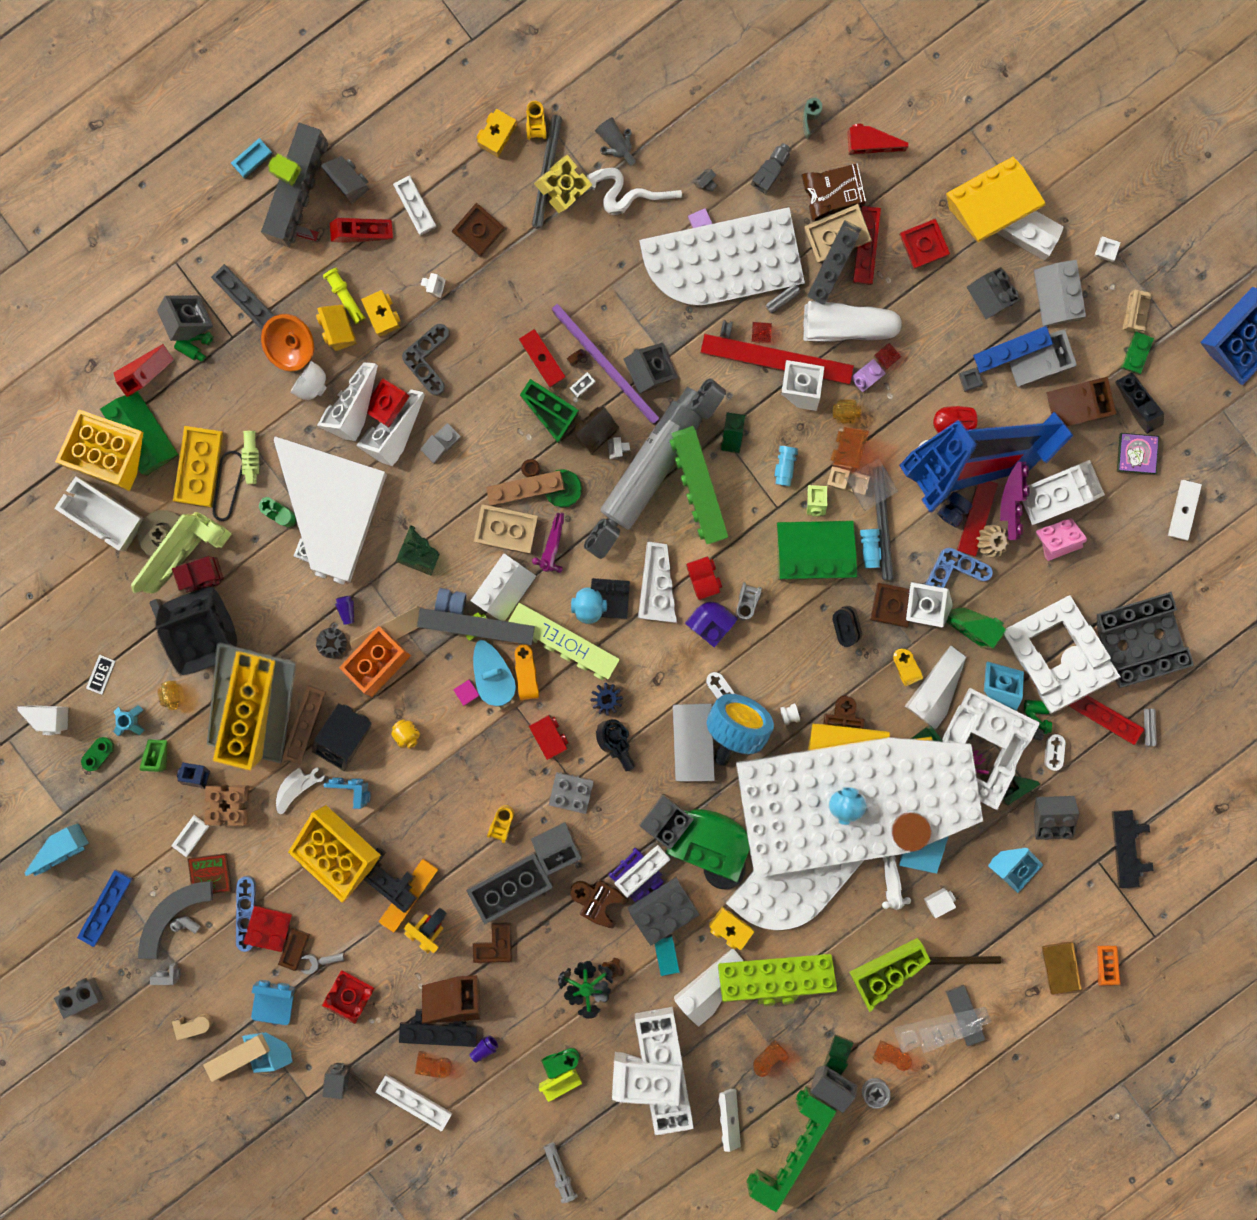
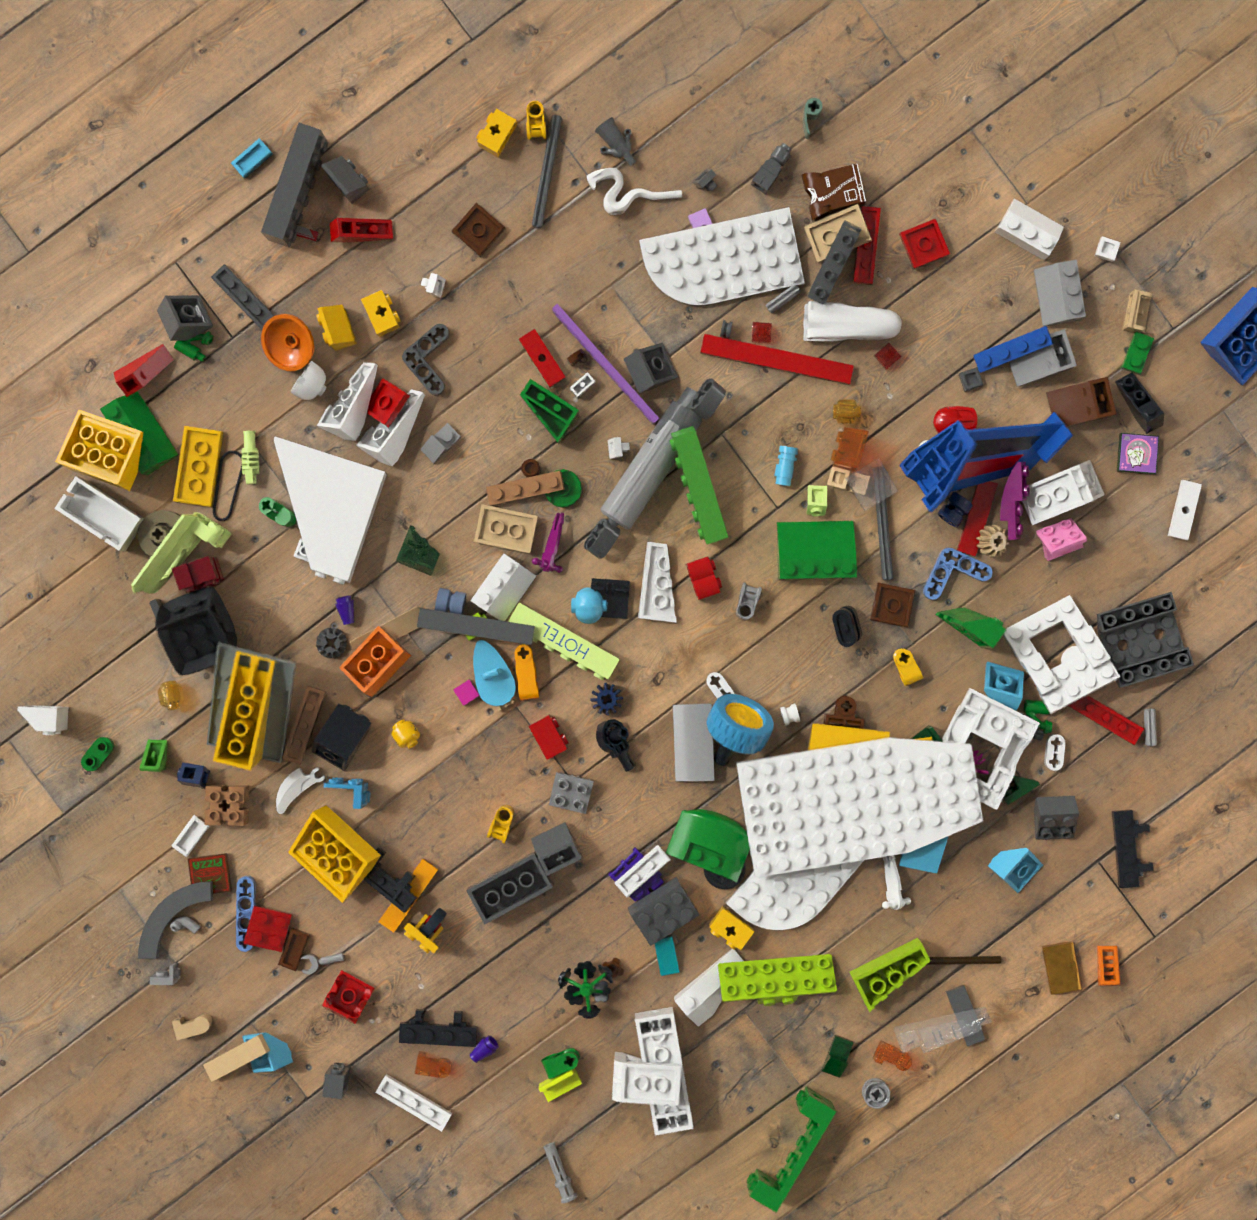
medium azure slope [25,824,89,876] -> none
dark grey brick [54,978,104,1019] -> none
blue plate [77,869,133,947] -> none
sticker [86,655,115,695] -> none
medium azure rock [113,705,144,736] -> none
dark azure bracket [251,980,295,1025] -> none
lime brick [268,154,302,186] -> none
neon yellow pin [323,267,366,325] -> none
white tile [393,175,437,236] -> none
reddish brown slope [422,975,480,1024] -> none
reddish brown tile [473,922,512,963] -> none
light yellow brick [534,155,592,213] -> none
reddish brown piece [571,879,629,929] -> none
dark brown slope [574,406,619,455] -> none
dark grey slope [639,794,693,849] -> none
dark purple brick [684,602,738,648] -> none
white tile [719,1089,741,1152] -> none
dark green slope [721,412,746,453] -> none
clear orange leg [753,1040,789,1077] -> none
white slope [781,360,824,411] -> none
dark grey slope [810,1066,858,1113] -> none
medium azure plant [829,787,866,825] -> none
red slope [847,124,909,155] -> none
lavender bracket [851,359,886,392] -> none
medium azure axle [860,529,882,568] -> none
dark orange tile [892,812,931,852] -> none
white wedge [904,646,966,730] -> none
white slope [906,582,953,627] -> none
white brick [924,888,956,918] -> none
yellow slope [946,157,1046,243] -> none
dark grey slope [967,267,1021,319] -> none

